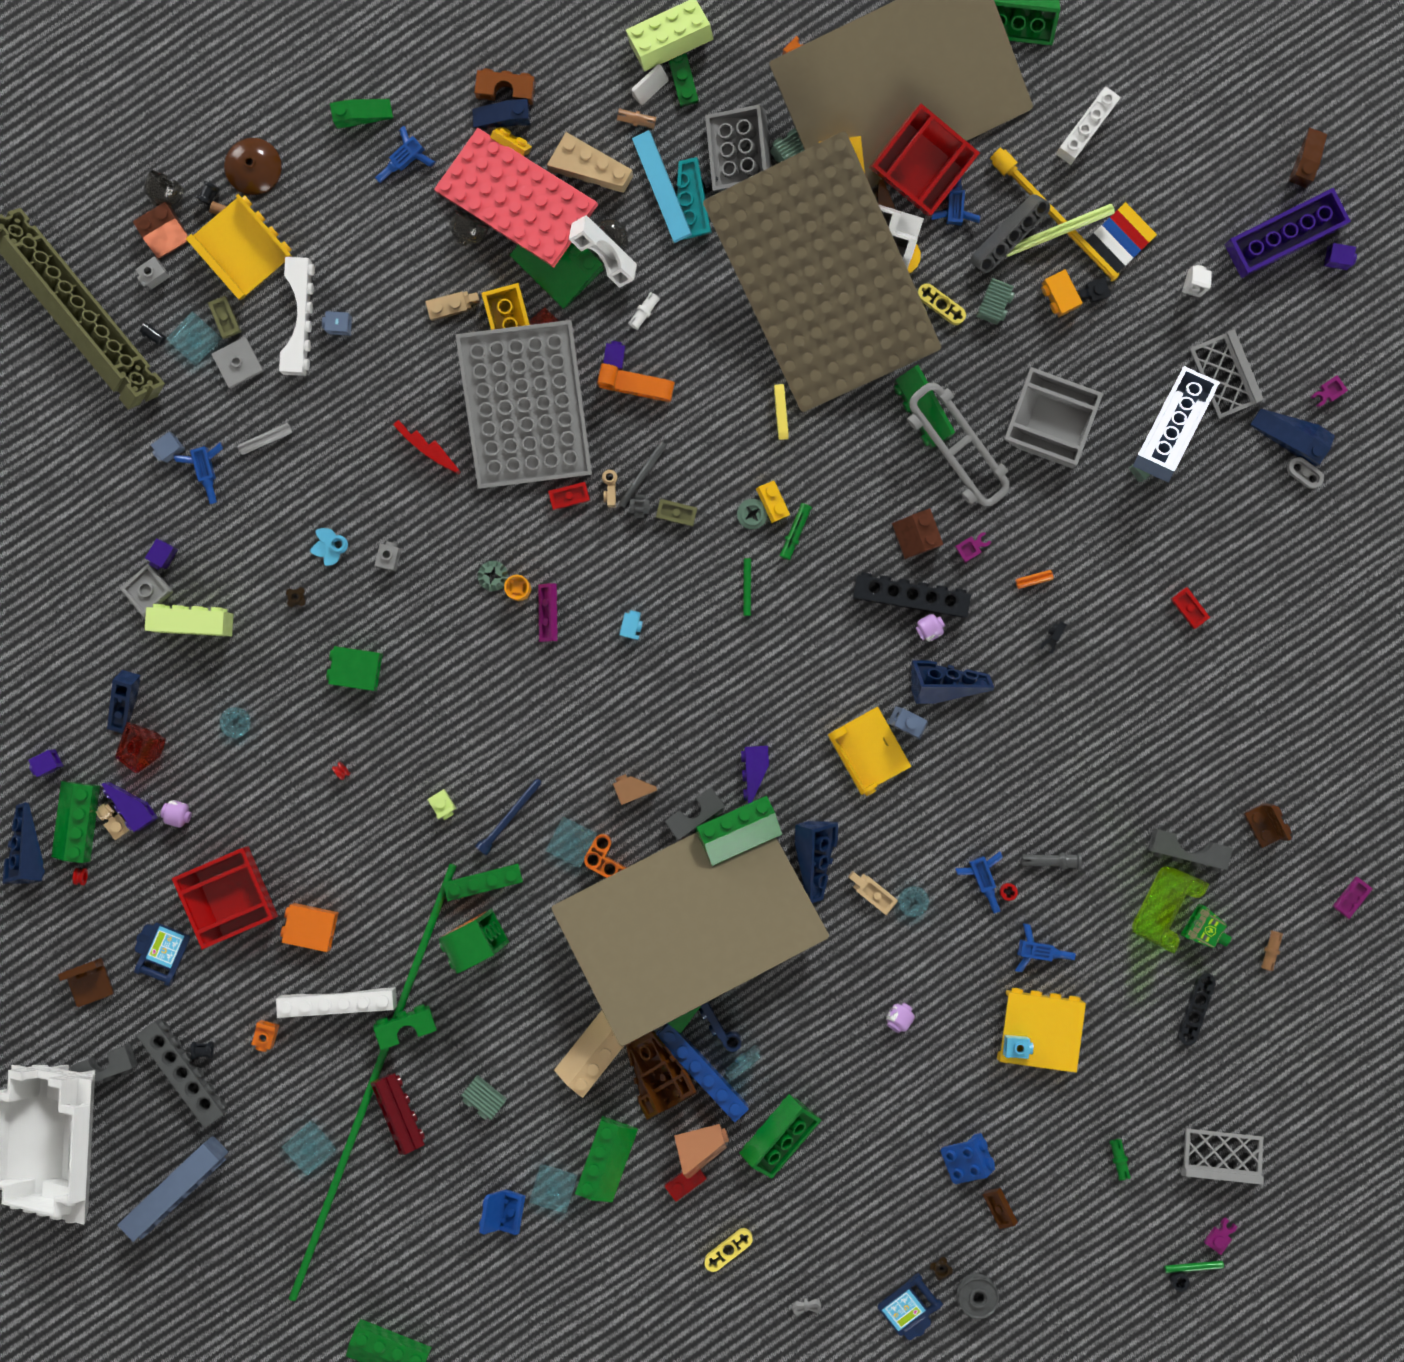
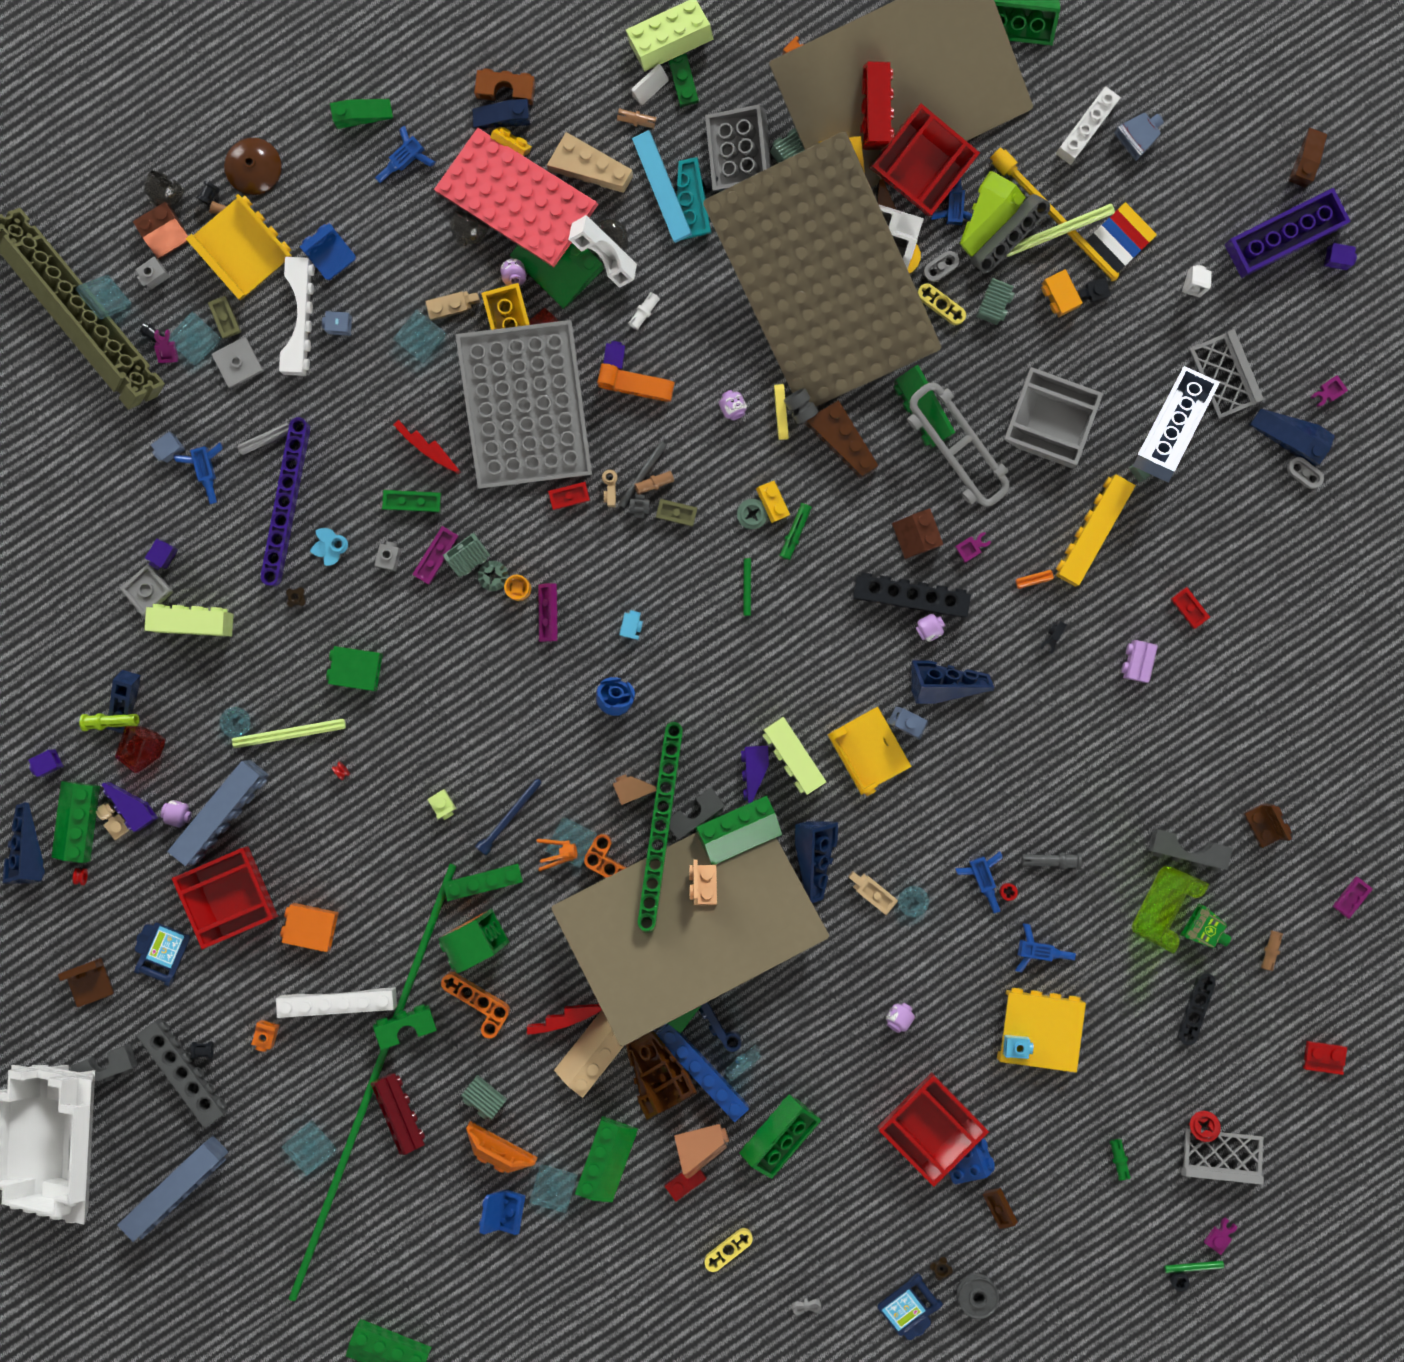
none -> clear light blue plate [76,275,132,319]
none -> lime pin [79,713,139,731]
none -> magenta plate [154,330,179,363]
none -> sand blue brick [167,760,269,866]
none -> yellowish green axle [232,719,346,748]
none -> dark purple beam [261,417,310,587]
none -> blue bracket [299,223,356,280]
none -> green plate [382,490,442,513]
none -> clear light blue plate [393,309,447,364]
none -> magenta plate [412,526,459,585]
none -> orange beam [441,972,510,1038]
none -> sand green brick [443,533,490,577]
none -> orange wedge [466,1121,538,1173]
none -> lavender head [500,259,527,286]
none -> red slope [527,1004,602,1035]
none -> orange plant [536,839,578,871]
none -> blue cylinder [596,677,635,716]
none -> medium nougat pin [634,471,674,495]
none -> green beam [638,722,683,933]
none -> light nougat bracket [689,860,717,905]
none -> lavender head [719,390,747,420]
none -> yellowish green brick [762,717,826,795]
none -> dark grey wheel [784,388,818,424]
none -> reddish brown wedge [805,400,878,479]
none -> red wedge [860,61,894,150]
none -> red slope [877,1072,989,1187]
none -> light grey plate [923,251,959,283]
none -> lime wedge [960,171,1026,257]
none -> yellow brick [1055,474,1136,587]
none -> sand blue torso [1114,113,1164,161]
none -> lavender brick [1121,640,1158,683]
none -> red gear [1189,1111,1221,1143]
none -> red plate [1303,1041,1347,1075]

